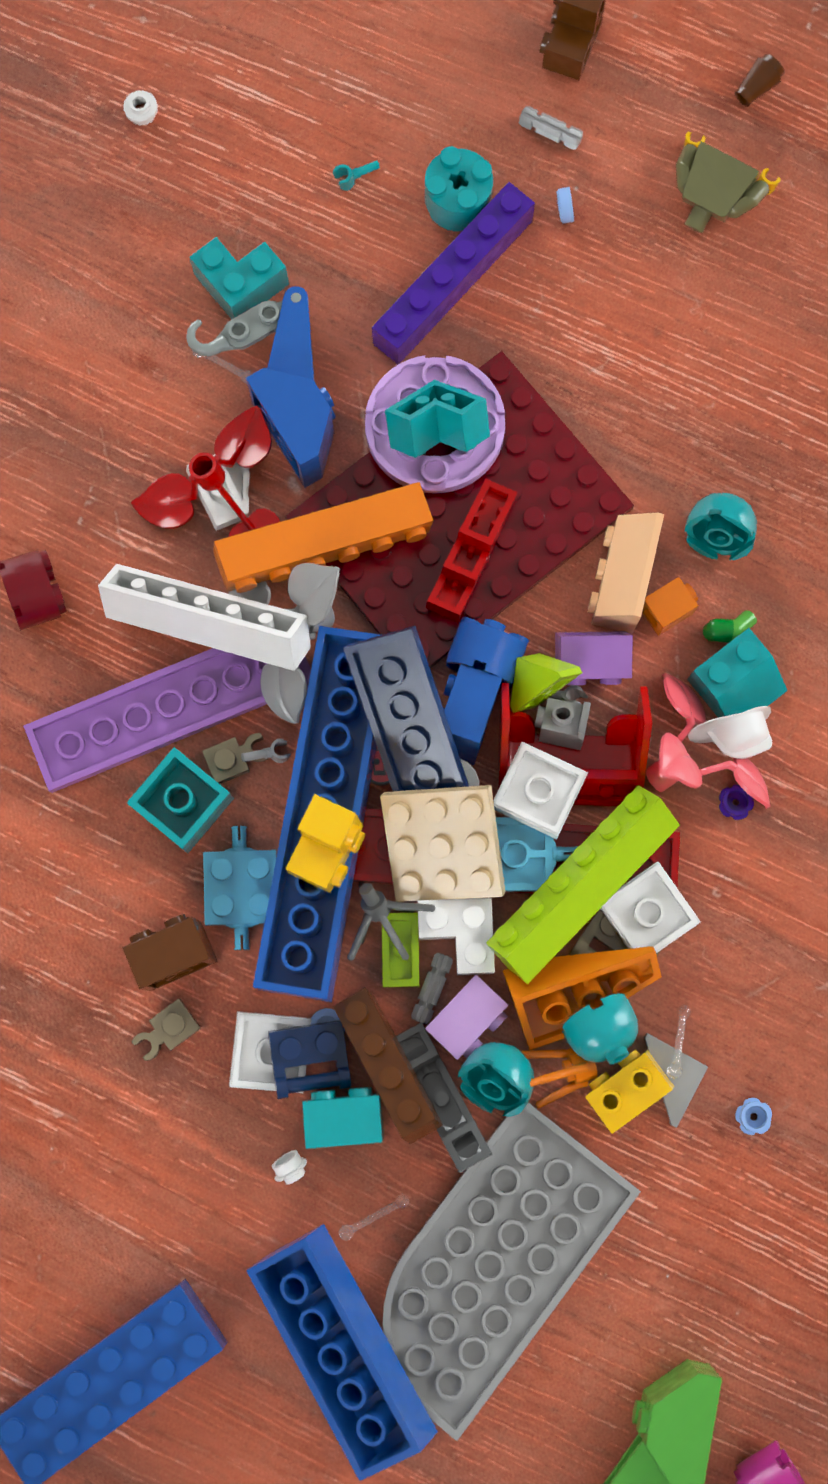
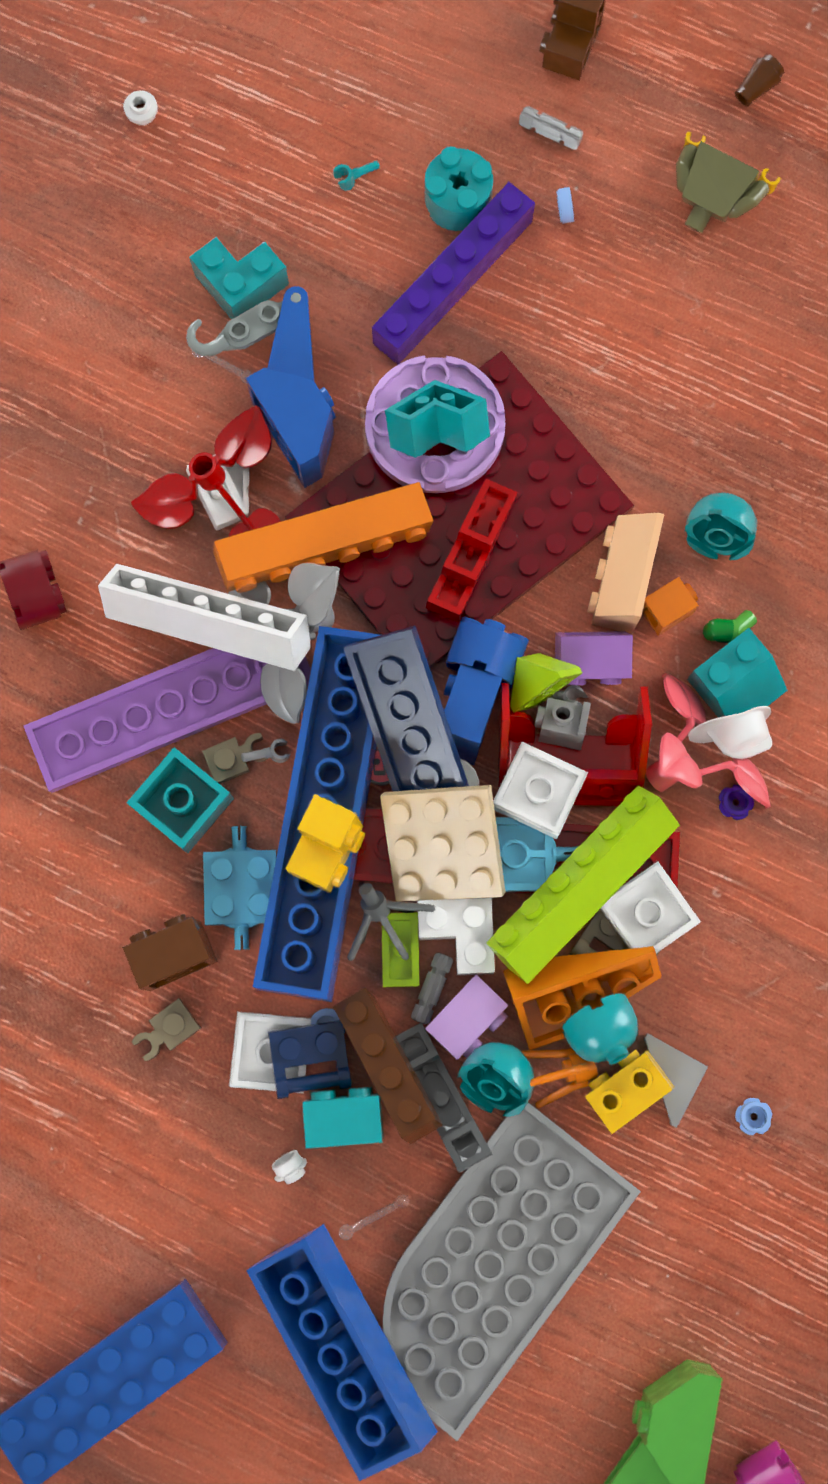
clear hinge [667,1004,691,1079] -> none

